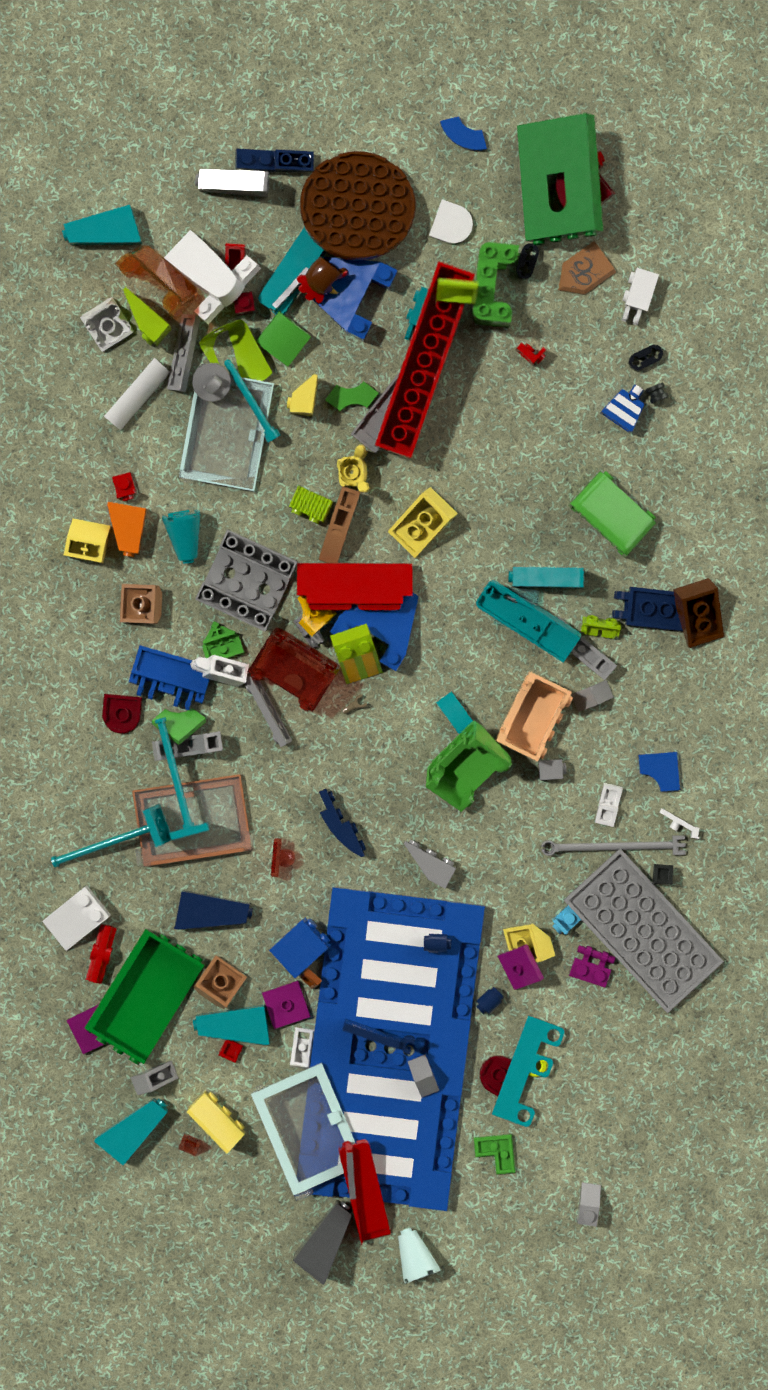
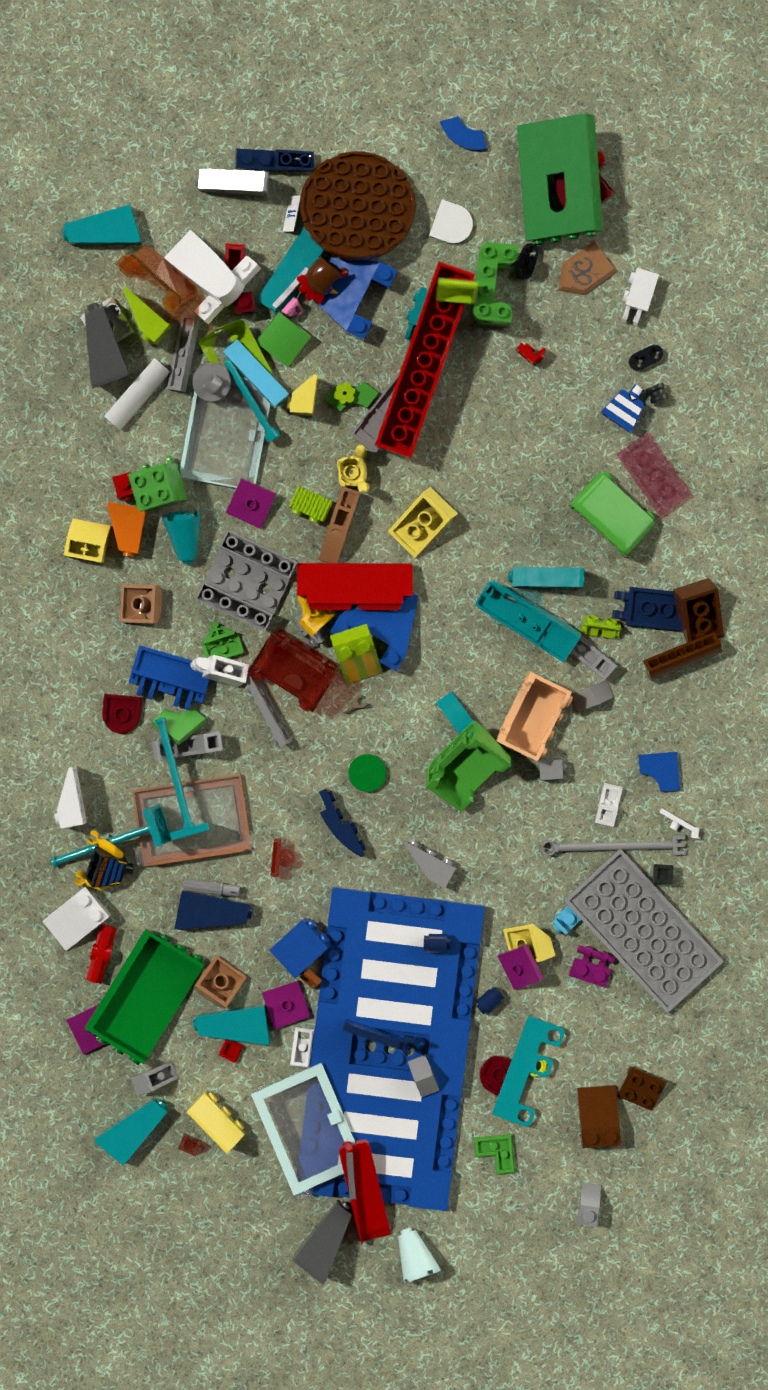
none -> white slope [55,766,87,829]
none -> torso [74,830,134,890]
none -> dark grey slope [84,302,129,389]
none -> bright green container [128,455,188,512]
none -> light grey axle [183,878,240,898]
none -> medium azure tile [223,340,289,408]
none -> magenta plate [226,477,276,529]
none -> bright pink tile [281,297,304,317]
none -> white sticker [283,196,301,232]
none -> lime plant [334,382,355,404]
none -> green tile [348,754,386,792]
none -> reddish brown slope [577,1085,621,1148]
none -> clear pink tile [616,432,691,517]
none -> reddish brown hinge [617,1066,667,1111]
none -> reddish brown brick [643,632,723,681]

